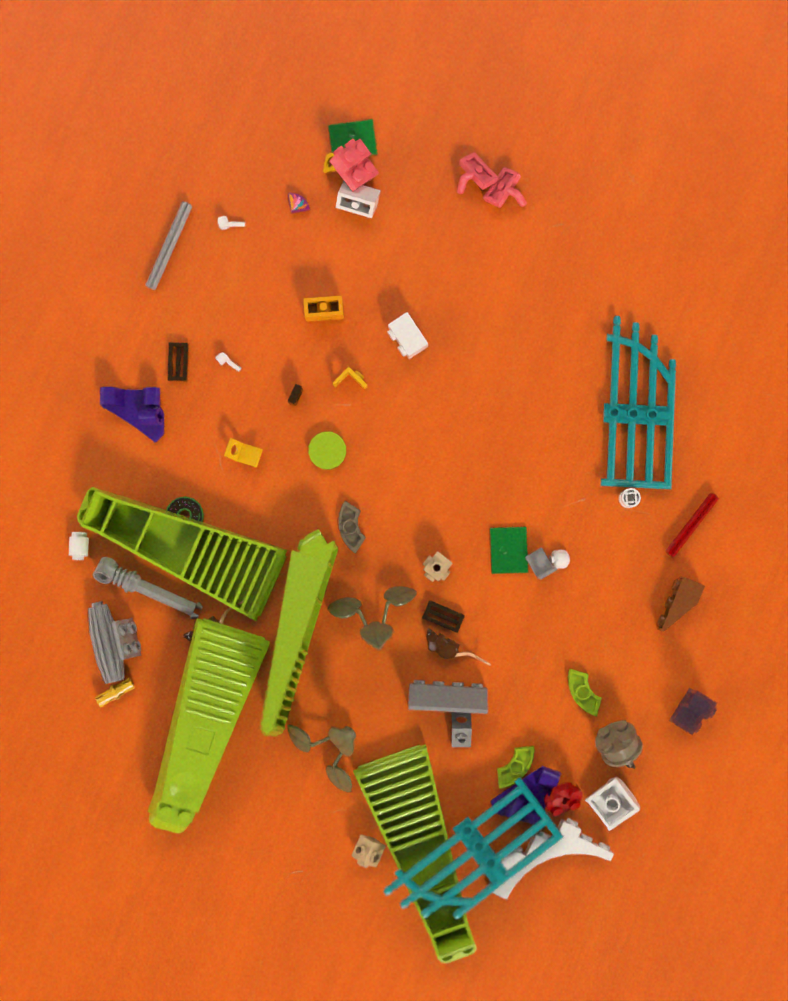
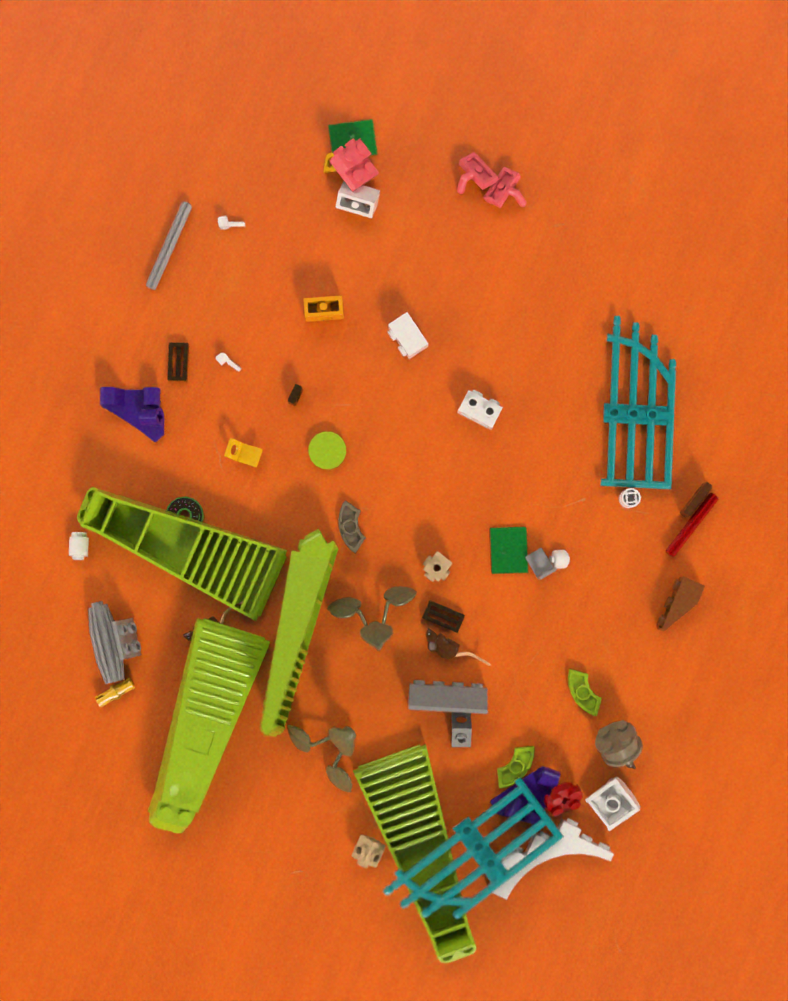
light grey piece [93,557,203,619] -> none
tile [288,193,310,213] -> none
yellow bracket [333,367,367,390] -> none
brick [669,688,717,735] -> none
none -> white brick [457,390,503,430]
none -> reddish brown tile [680,482,712,517]

